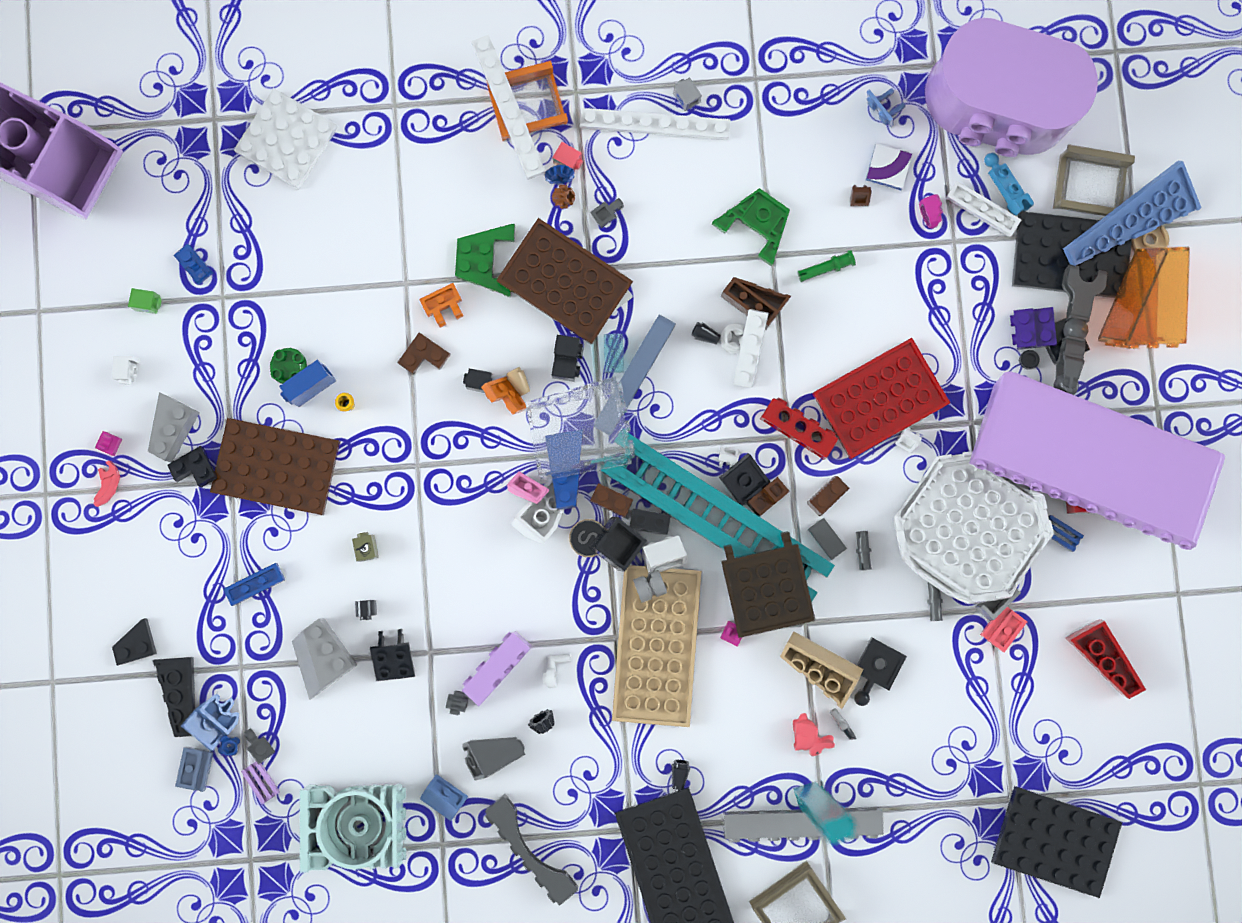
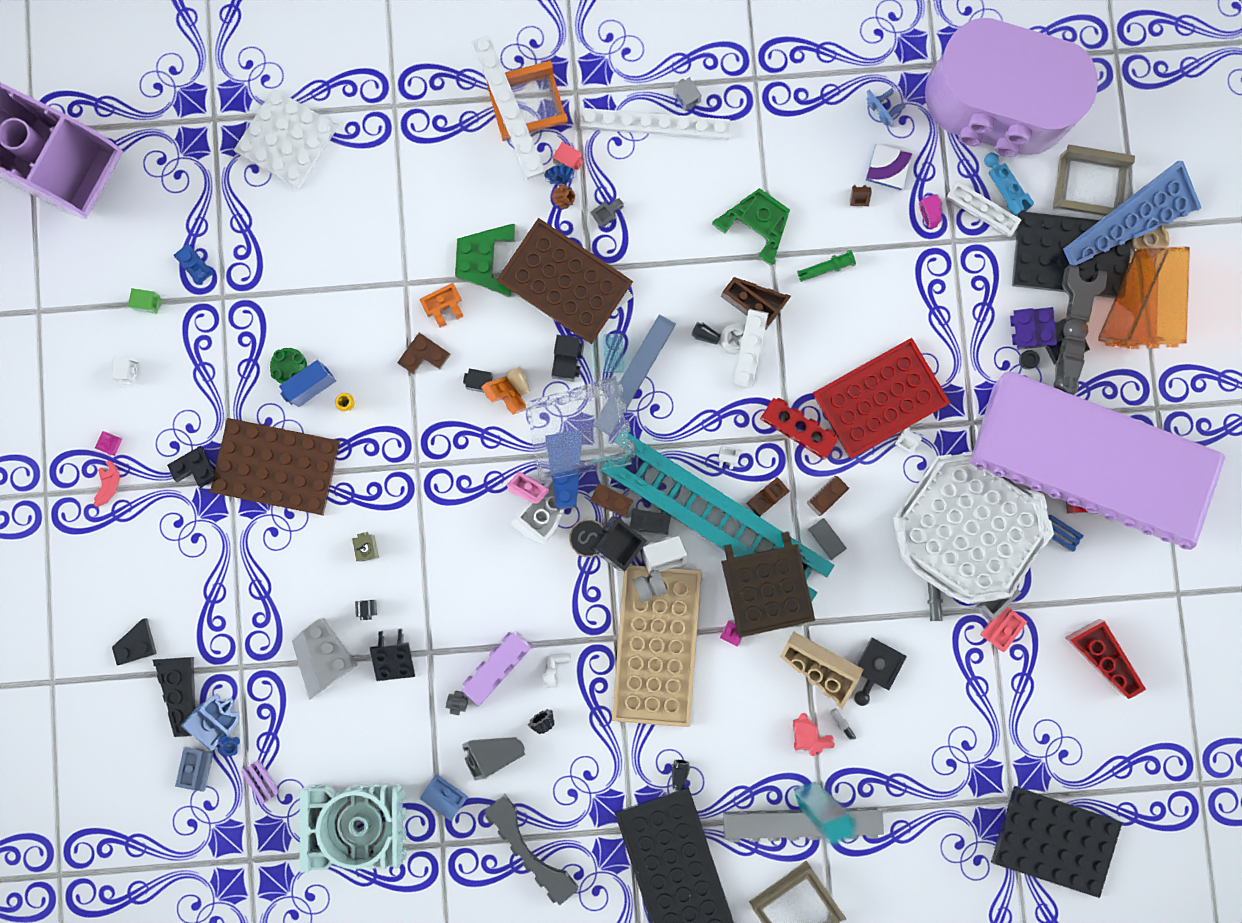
light grey wedge [148,392,200,462] -> none
blue plate [223,563,285,606] -> none
dark grey plate [244,728,275,765] -> none
black plate [719,453,771,506] -> none
dark grey pin [856,531,872,571] -> none

